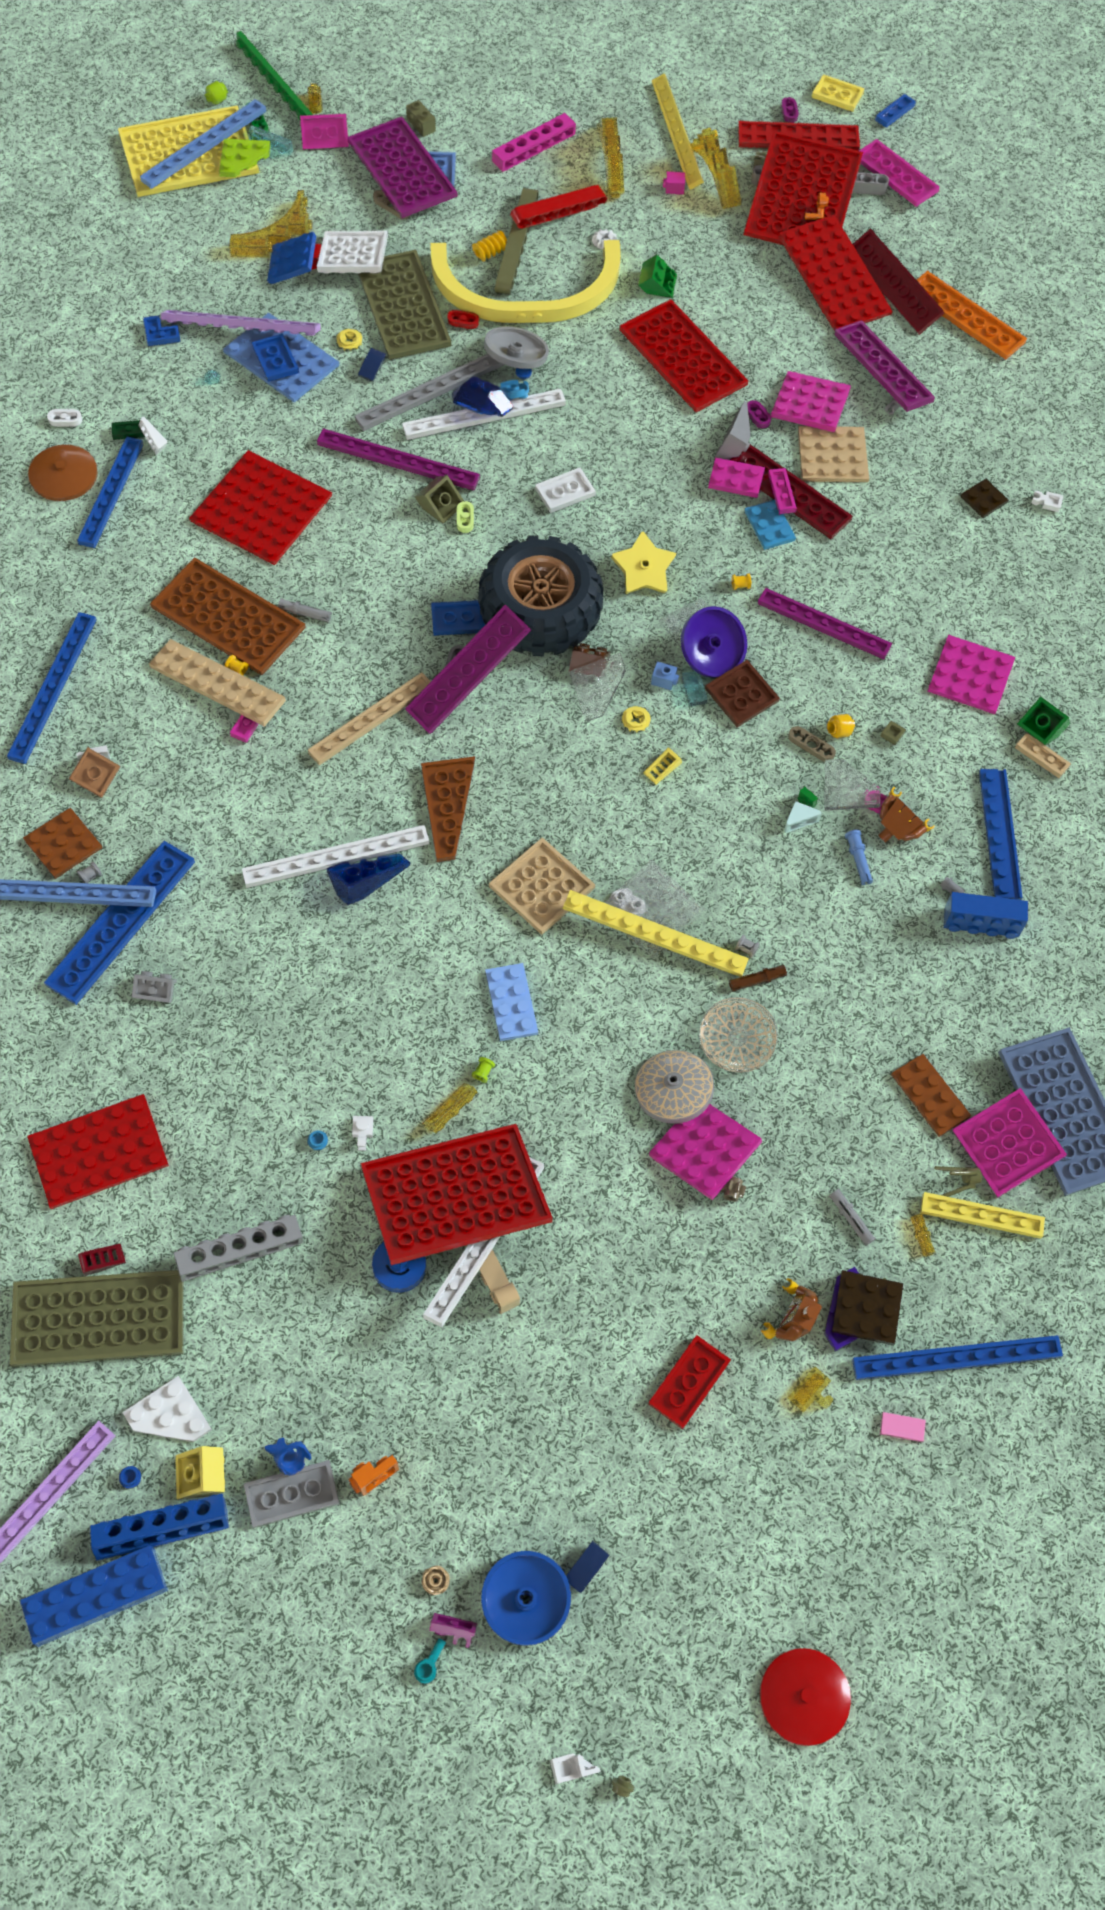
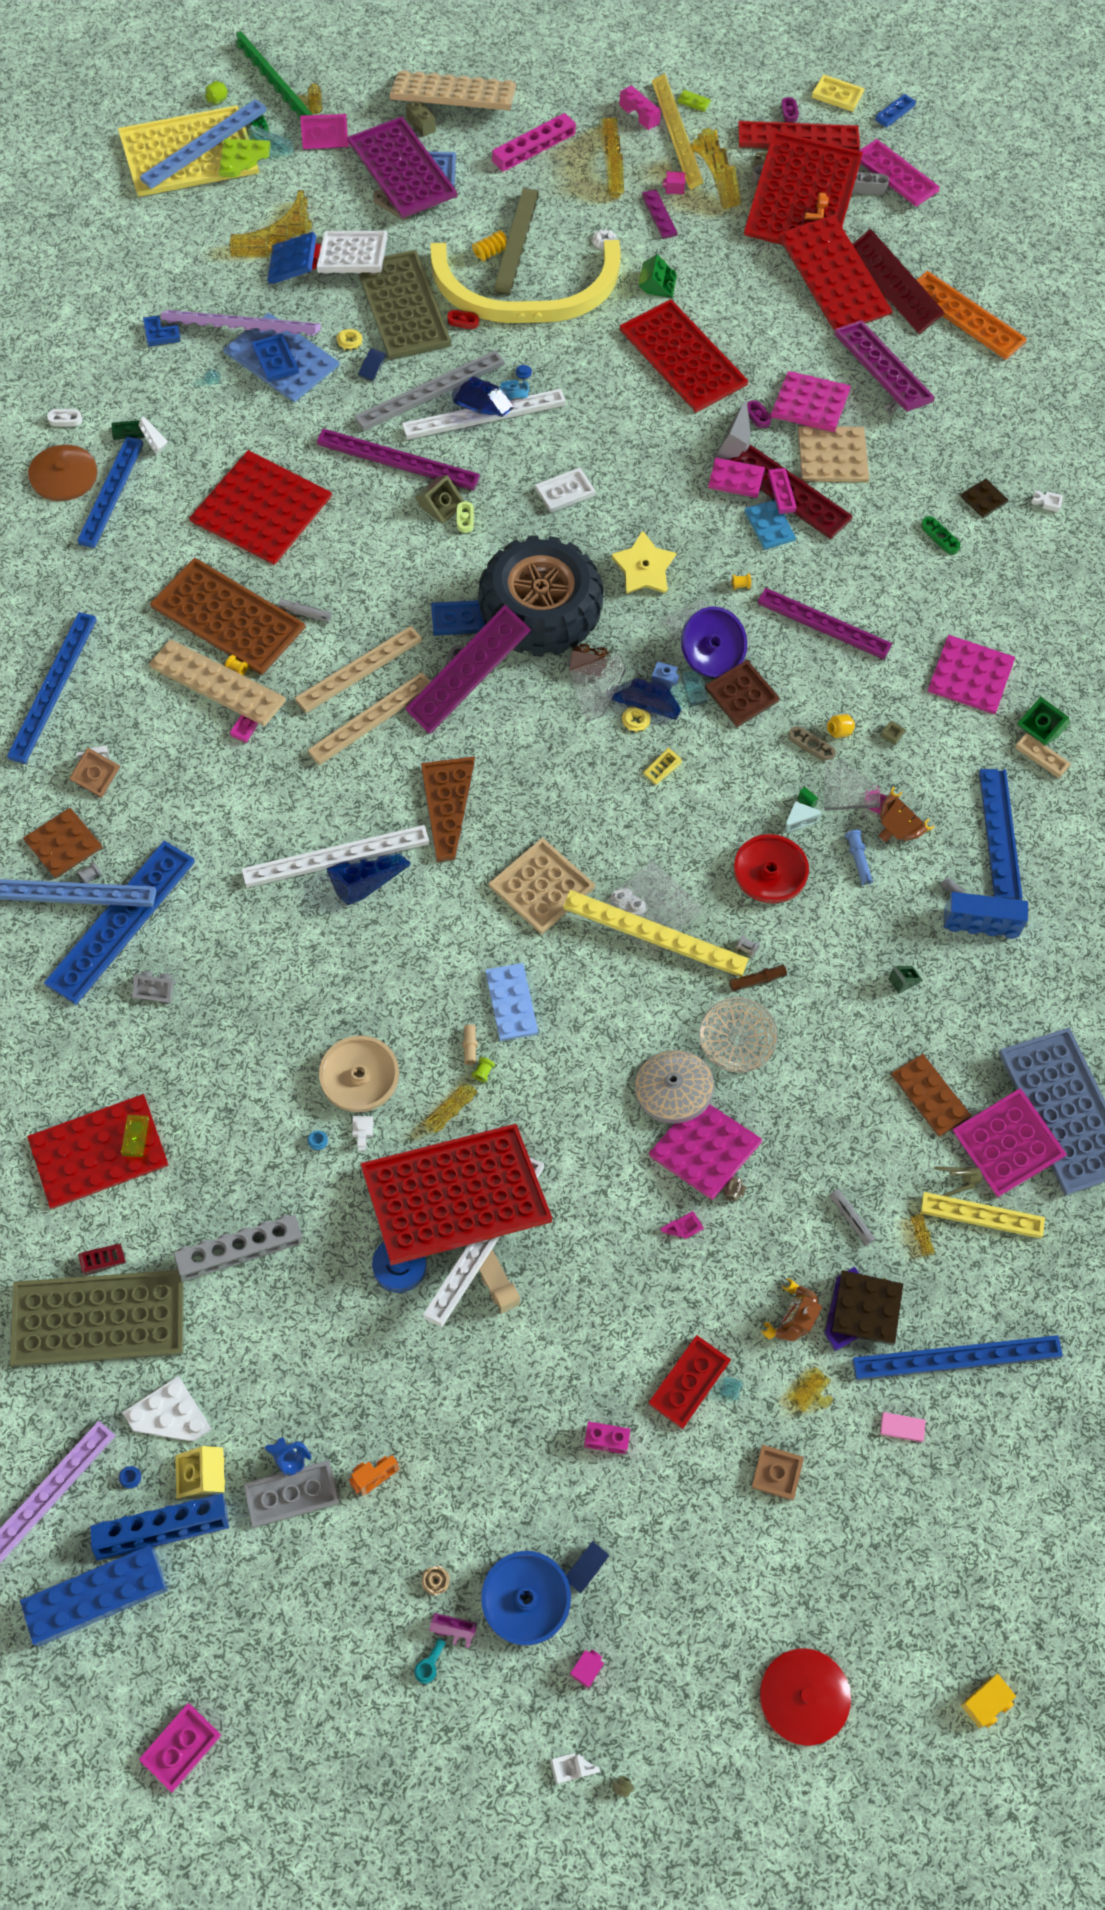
light grey dish [484,327,549,369] -> none
red beam [510,185,607,229] -> none
none -> clear neon green plate [121,1115,149,1157]
none -> dark pink plate [138,1703,222,1793]
none -> tan plate [295,626,422,713]
none -> tan dish [319,1036,399,1112]
none -> tan plate [390,70,517,111]
none -> tan pin [462,1024,478,1065]
none -> dark pink brick [570,1649,604,1689]
none -> dark pink brick [584,1421,631,1455]
none -> clear blue wedge [609,678,681,720]
none -> dark pink arch [619,85,661,130]
none -> magenta plate [642,189,677,239]
none -> dark pink slope [660,1211,704,1239]
none -> lime plate [677,89,711,112]
none -> clear light blue plate [720,1376,743,1401]
none -> red dish [733,834,809,904]
none -> medium nougat plate [751,1445,804,1501]
none -> dark green slope [888,966,923,994]
none -> green beam [921,516,961,555]
none -> yellow brick [961,1674,1017,1728]

